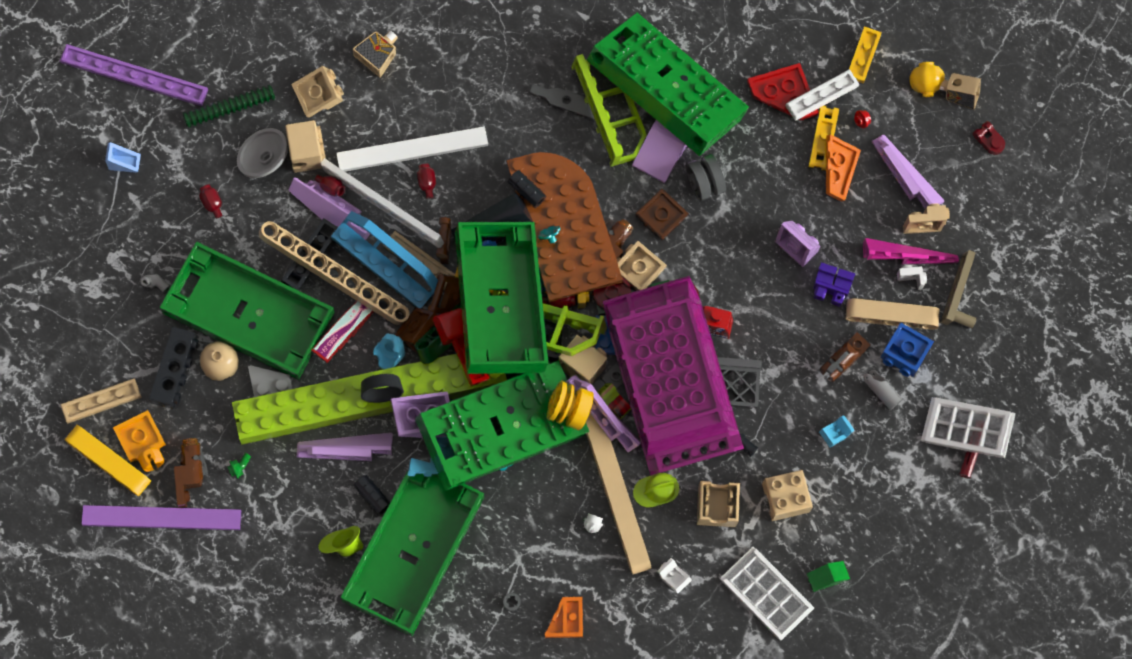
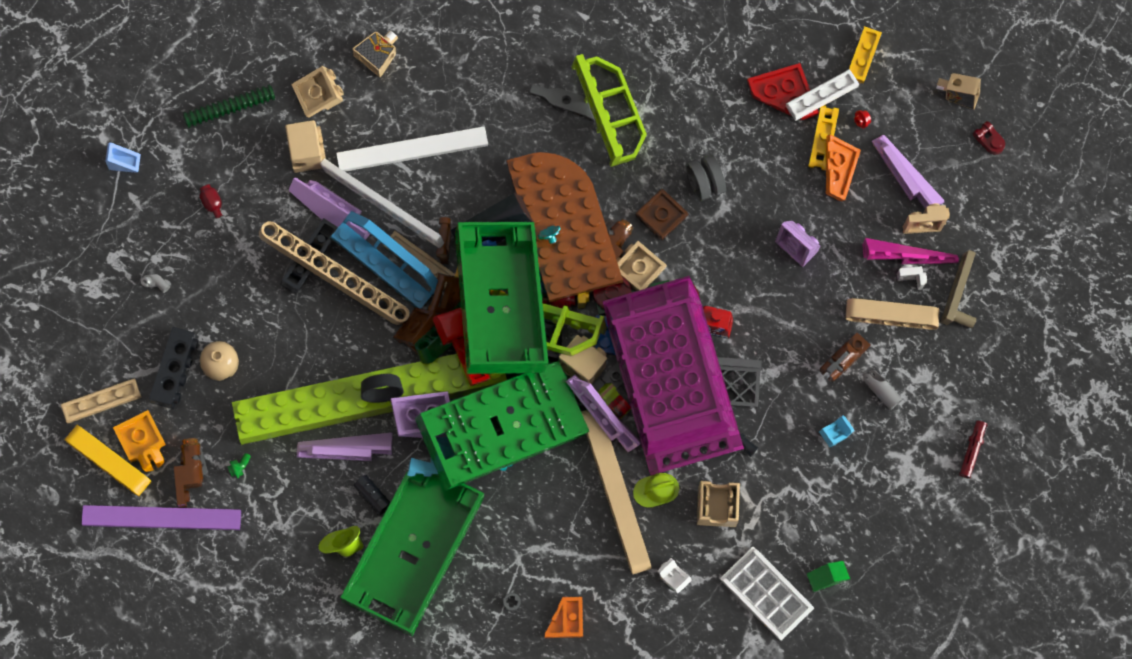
medium lavender tile [60,44,208,106] -> none
green piece [160,241,335,380] -> none
light grey dish [237,128,289,178] -> none
light grey wing [248,365,292,397] -> none
slope [312,301,374,363] -> none
dark red plant [315,175,345,197] -> none
medium azure hair [373,333,405,369] -> none
dark red plant [417,164,436,199] -> none
black axle [508,170,547,208] -> none
yellow wheel [547,380,594,430] -> none
white plate [584,513,603,533] -> none
green piece [587,13,749,156] -> none
lavender slope [632,120,687,183] -> none
tan piece [762,470,813,521] -> none
dark purple hips [813,262,855,307] -> none
blue plate [880,323,934,377] -> none
yellow plant [910,62,945,97] -> none
white piece [921,397,1015,458] -> none

